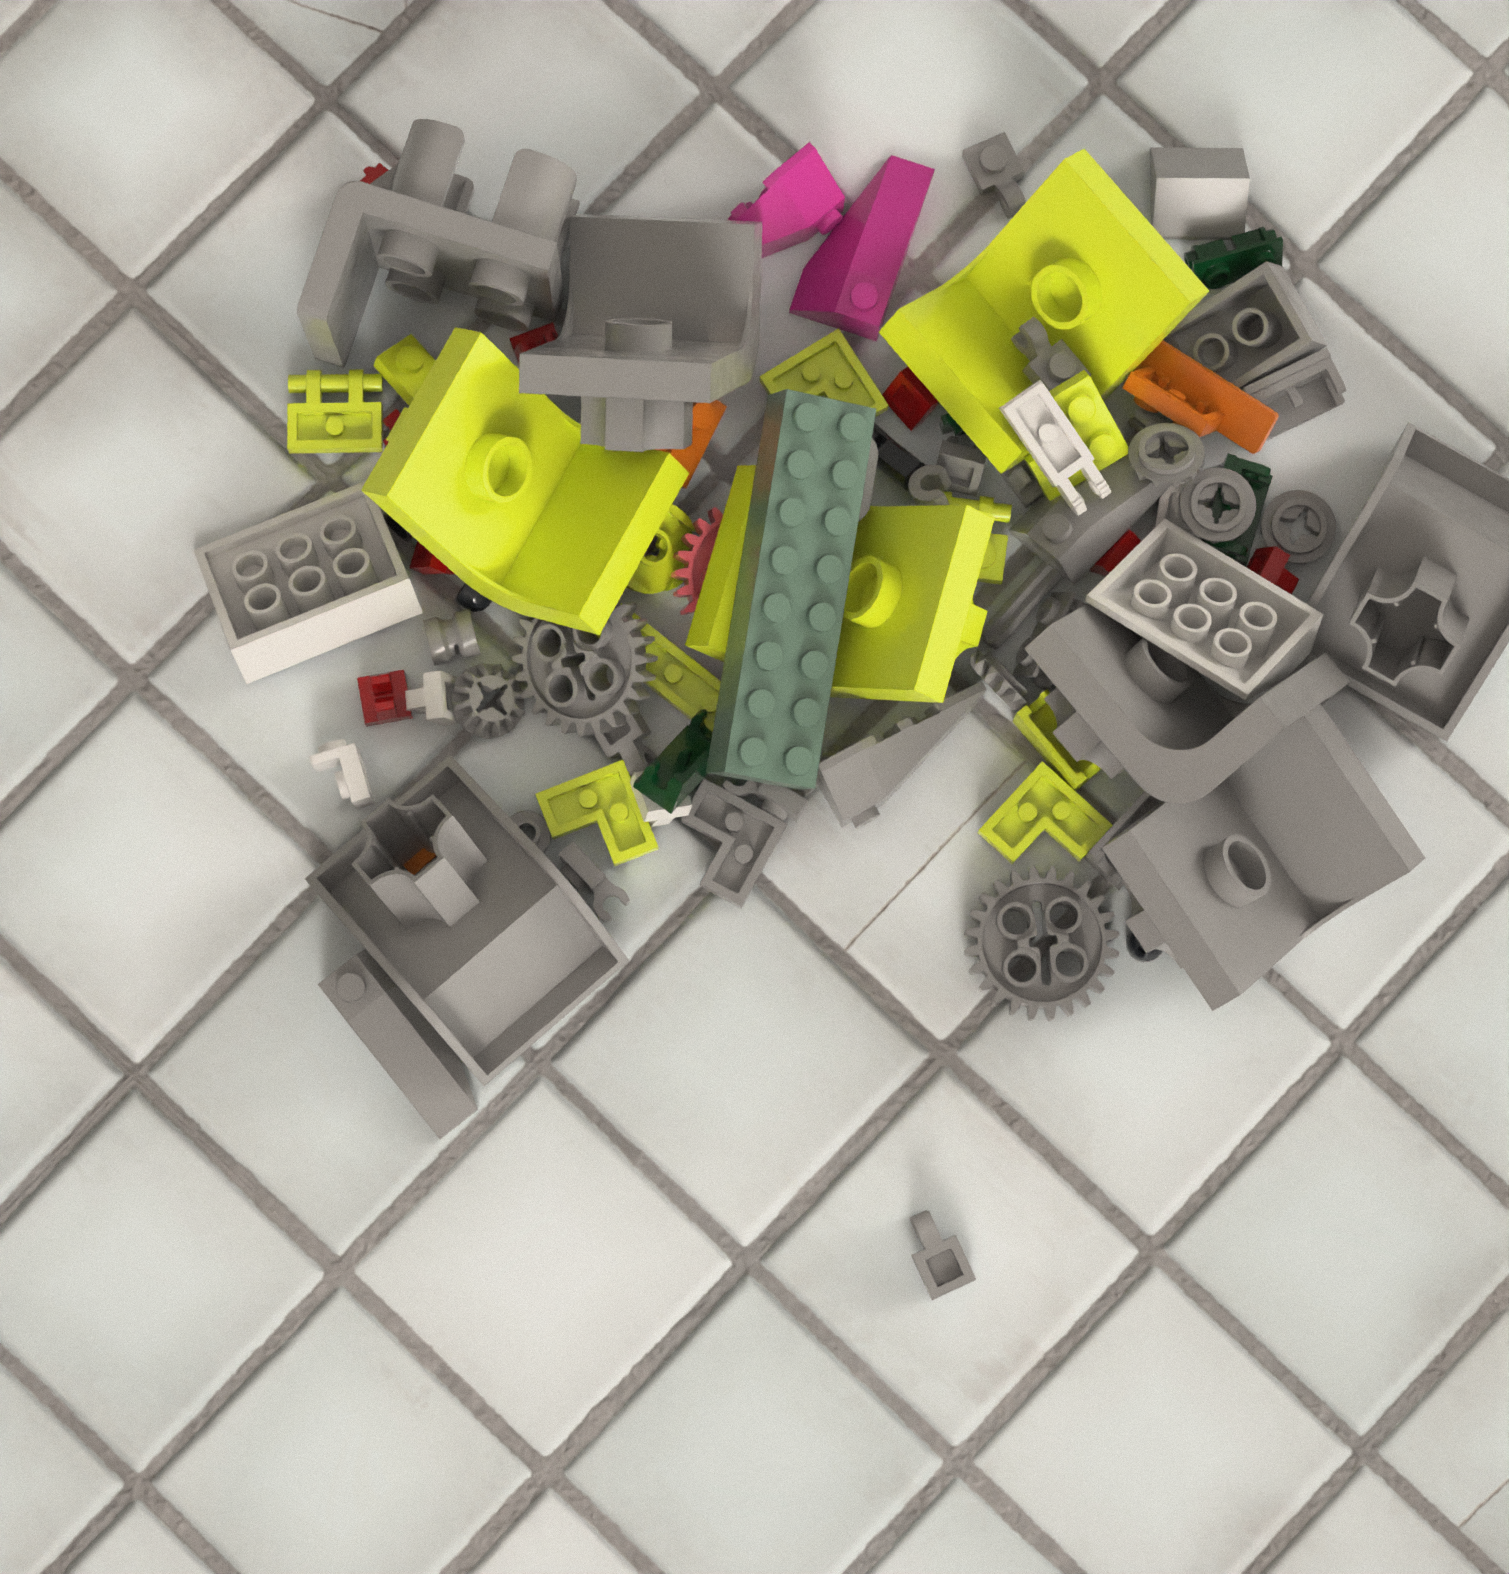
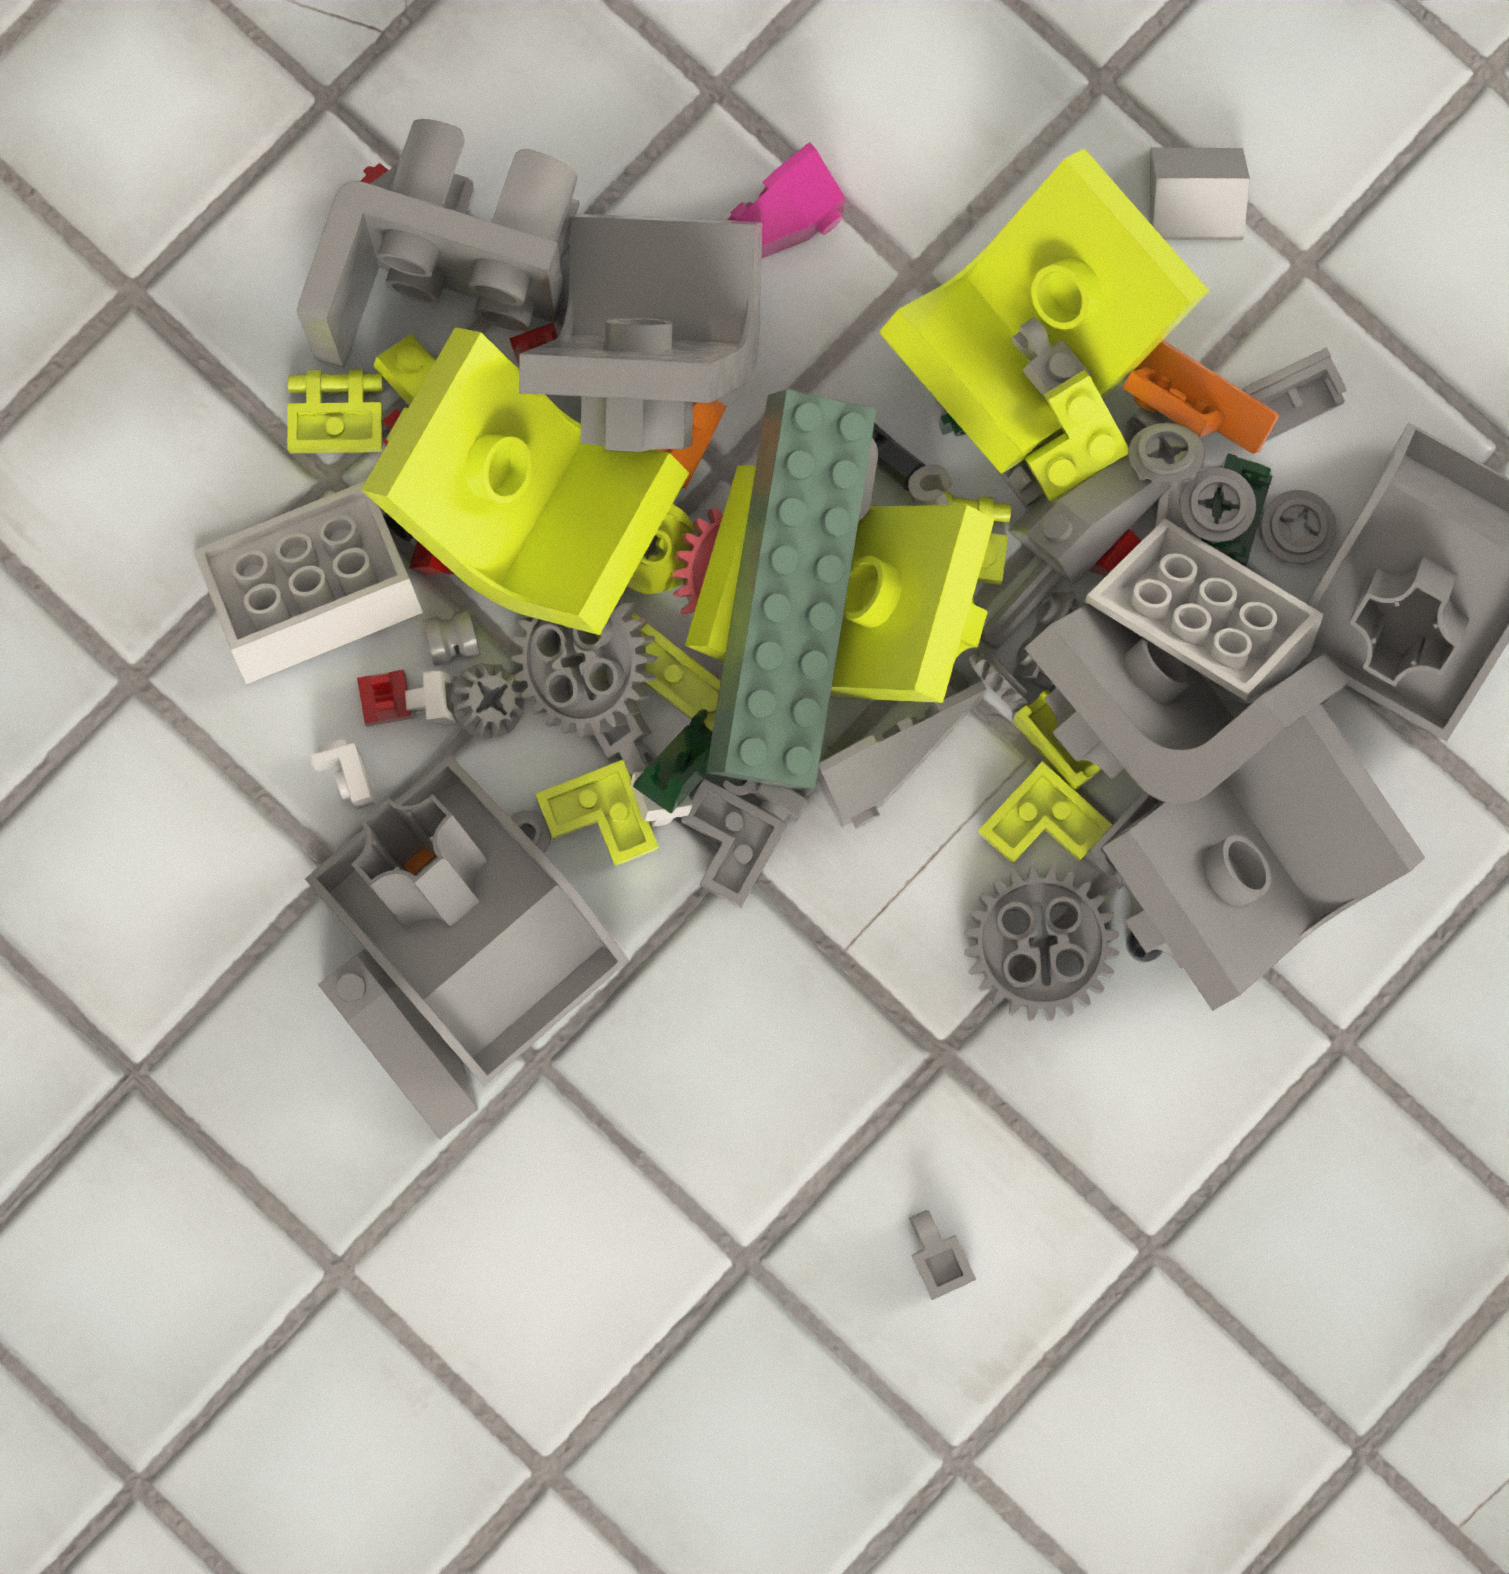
black hinge [454,583,492,612] -> none
light grey plate [559,841,630,923] -> none
neon yellow plate [759,328,889,418] -> none
dark pink wedge [789,155,935,341] -> none
red tile [882,366,939,431] -> none
light grey tile [936,436,987,496] -> none
light grey plate [962,132,1026,219] -> none
white hinge [999,380,1111,516] -> none
light grey slope [1163,261,1328,390] -> none
dark green hinge [1184,226,1283,290] -> none
red tile [1246,546,1299,595] -> none

